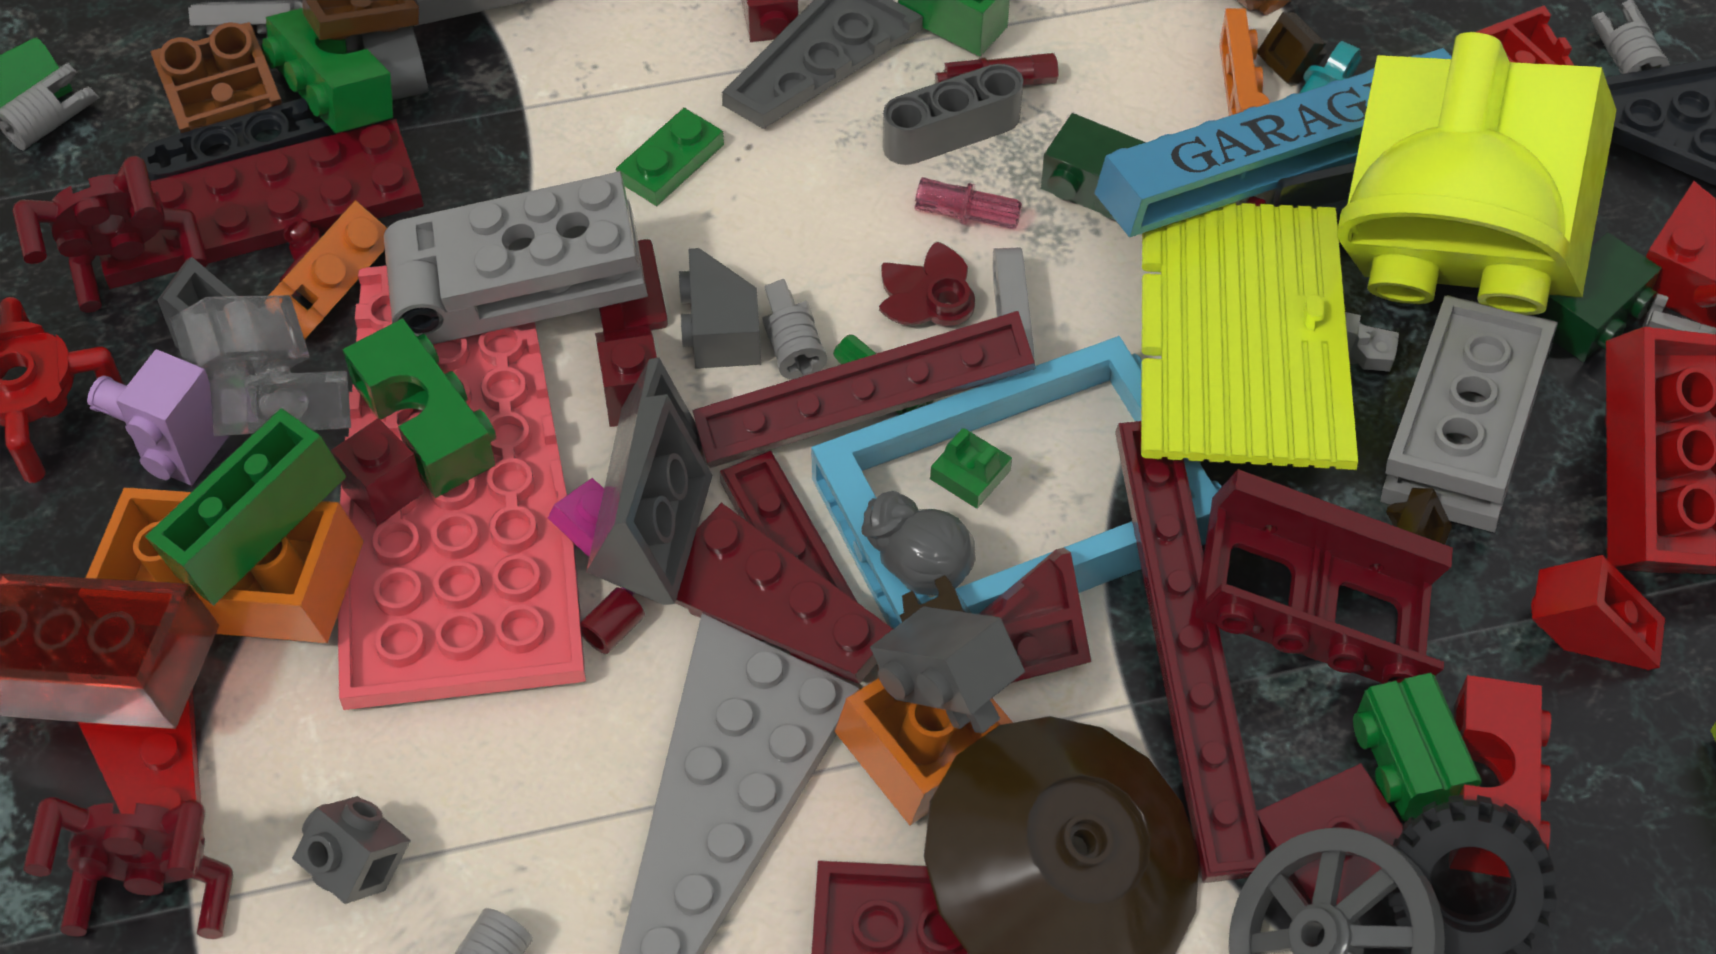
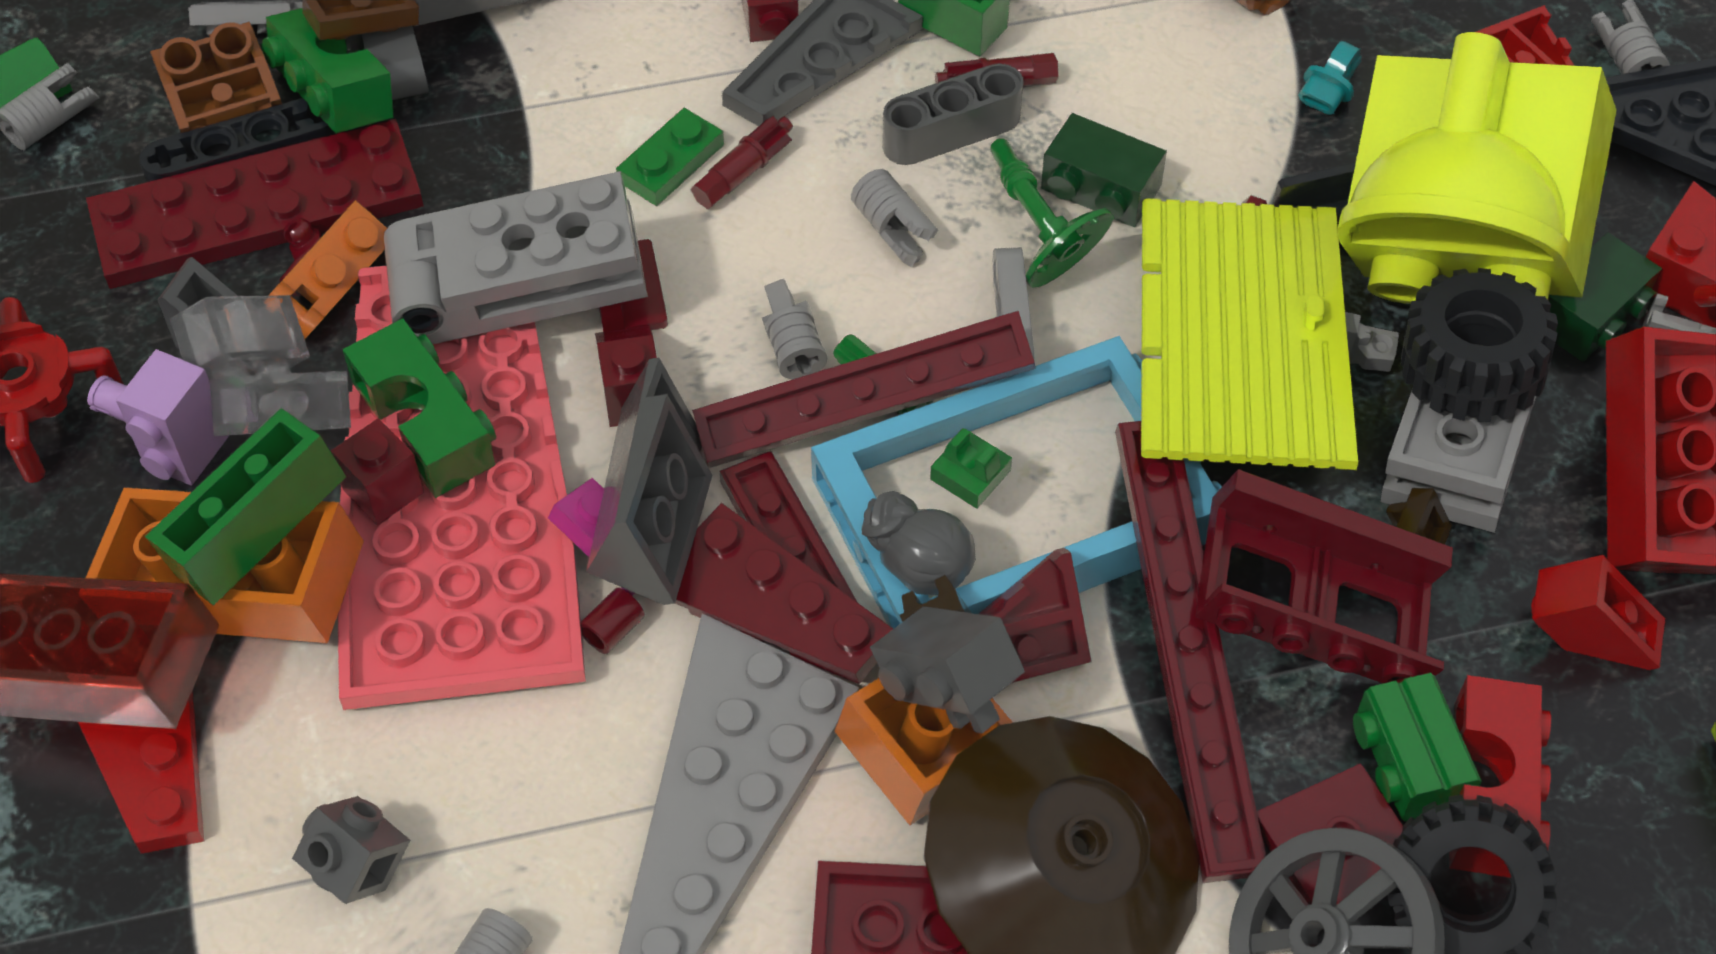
dark red plate [13,156,208,313] -> none
dark red plate [23,797,233,939] -> none
dark grey slope [679,248,761,369] -> none
dark red plate [879,242,975,326] -> none
clear pink axle [915,177,1022,229] -> none
dark azure brick [1095,48,1452,238] -> none
orange plate [1219,8,1270,116] -> none
dark brown tile [1257,12,1328,84] -> none
none -> dark red piece [690,116,793,210]
none -> light grey hinge [851,169,938,267]
none -> green dish [990,138,1114,288]
none -> black tyre [1401,268,1558,422]

